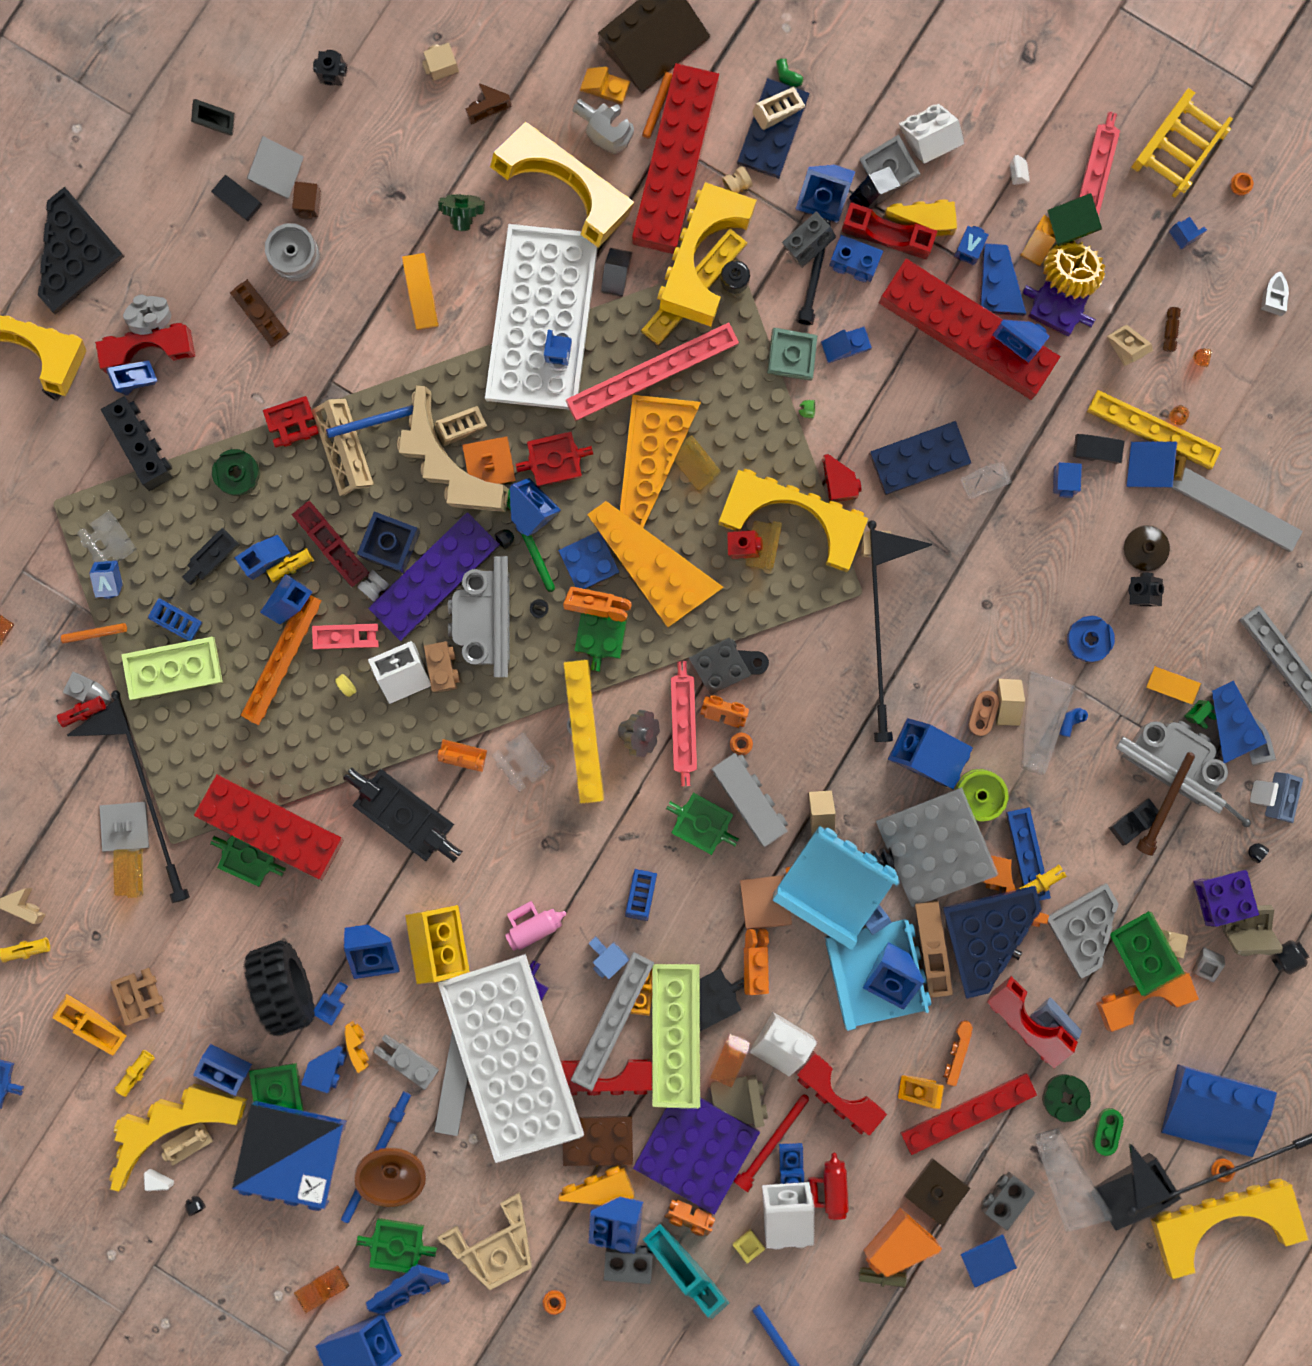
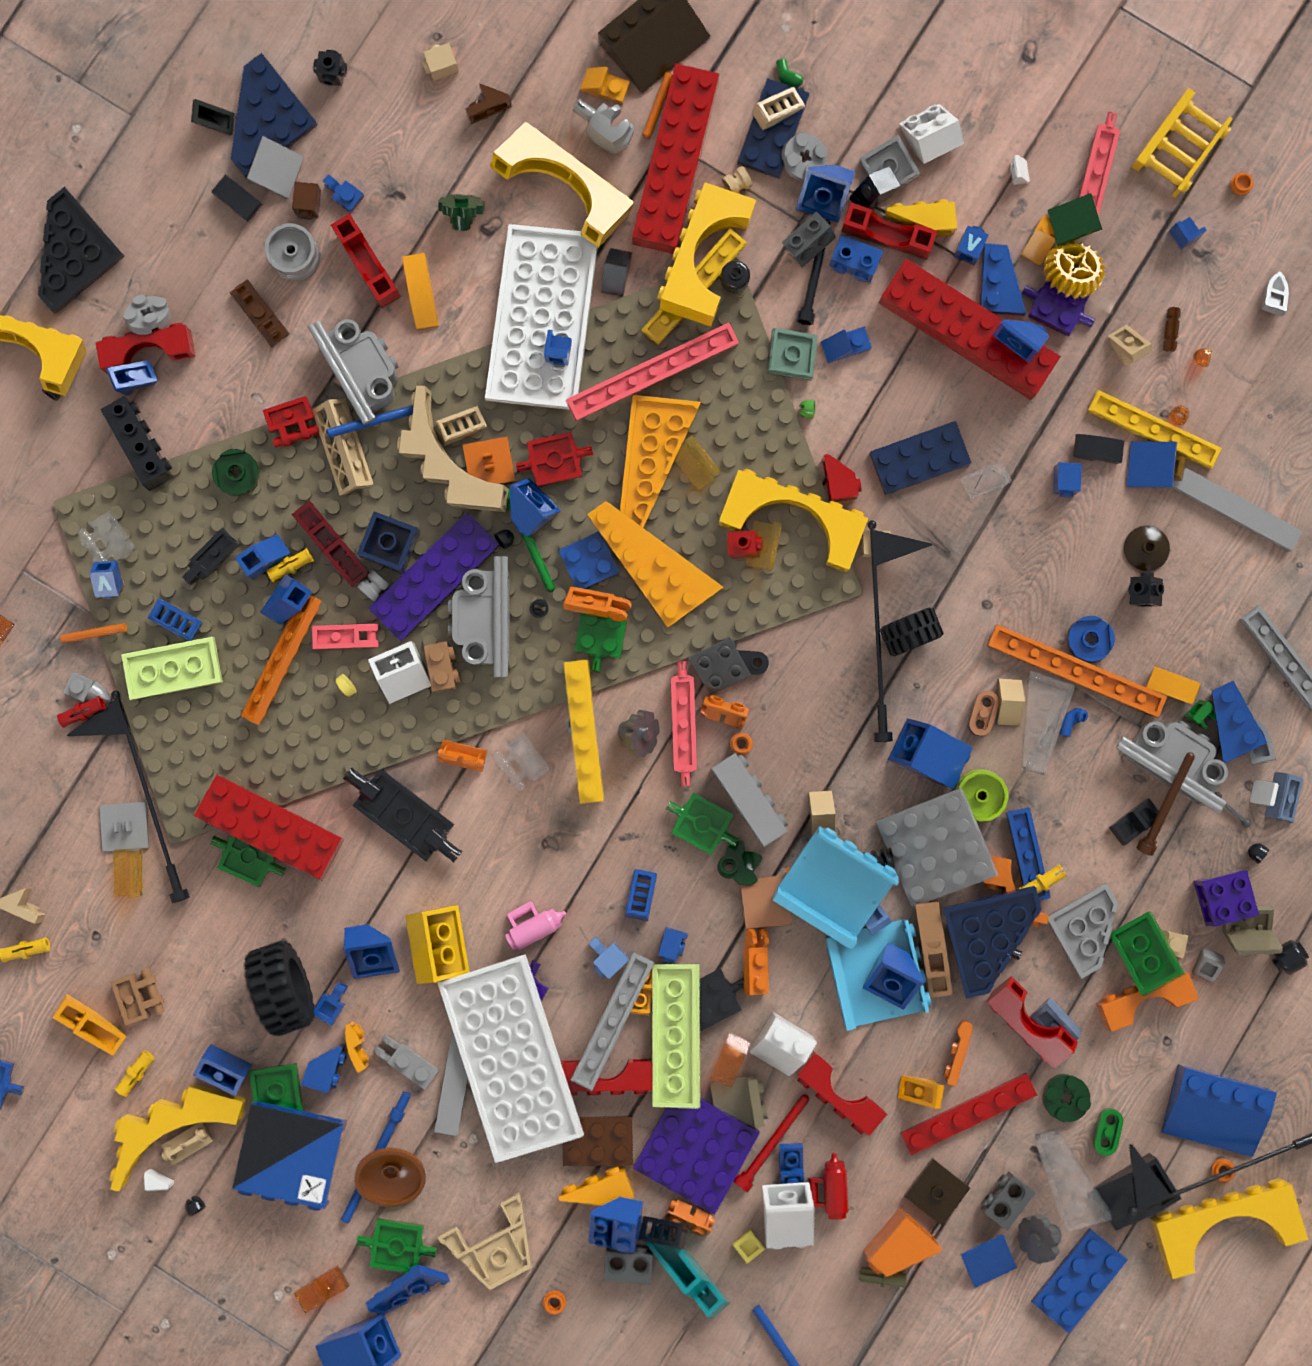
none -> dark blue plate [231,53,318,179]
none -> light grey brick [308,319,399,425]
none -> blue plate [323,174,364,213]
none -> red arch [331,213,401,308]
none -> black slope [638,1216,688,1250]
none -> blue brick [658,927,688,964]
none -> dark green plate [717,841,762,885]
none -> light grey plate [781,133,828,181]
none -> black tyre [880,608,944,656]
none -> orange plate [987,624,1167,718]
none -> flat silver plant [1017,1214,1062,1264]
none -> blue plate [1031,1228,1128,1333]

